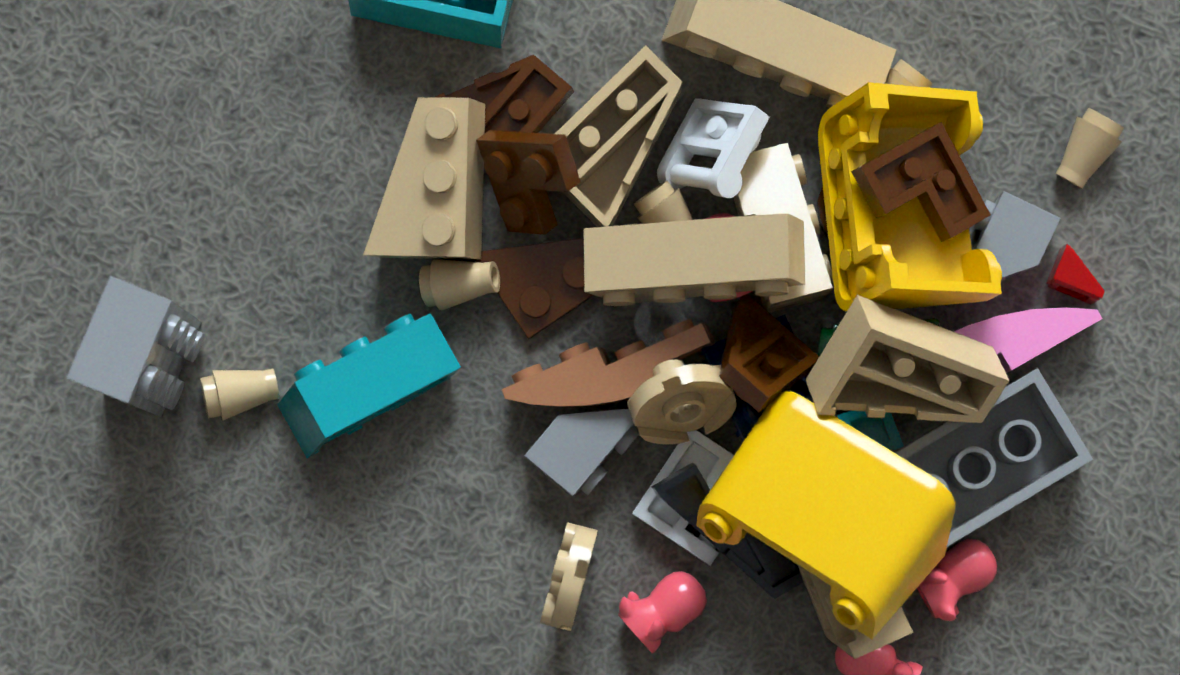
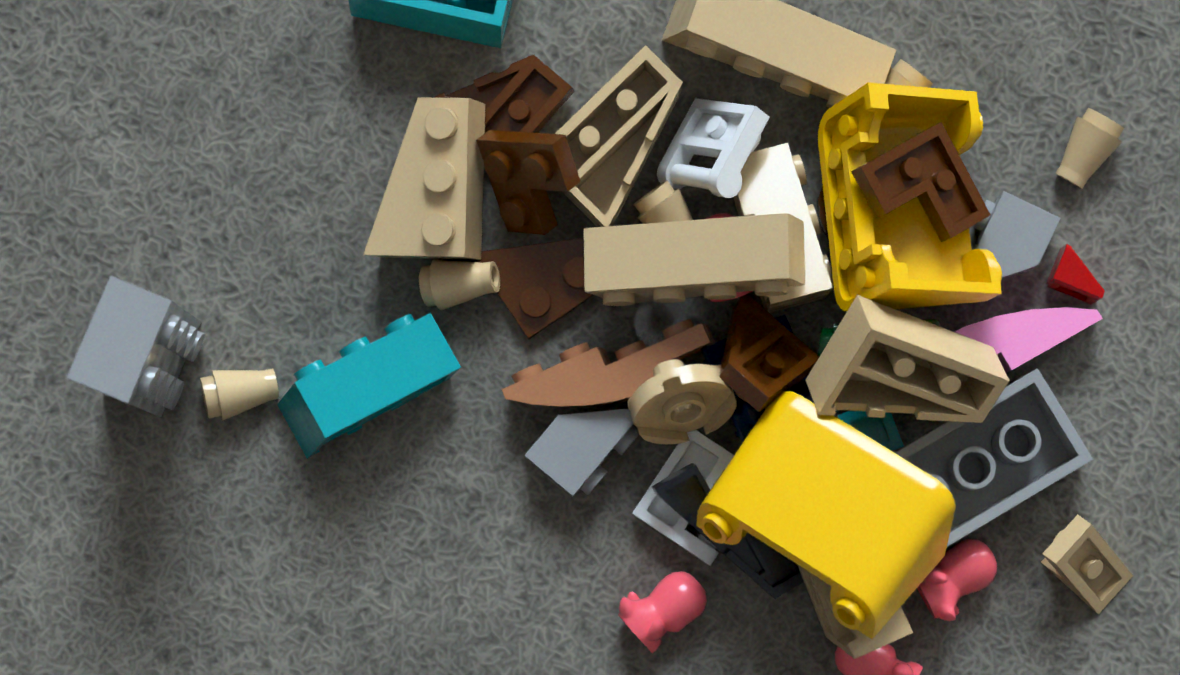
tan plate [540,522,598,631] -> none
none -> tan slope [1041,514,1133,614]

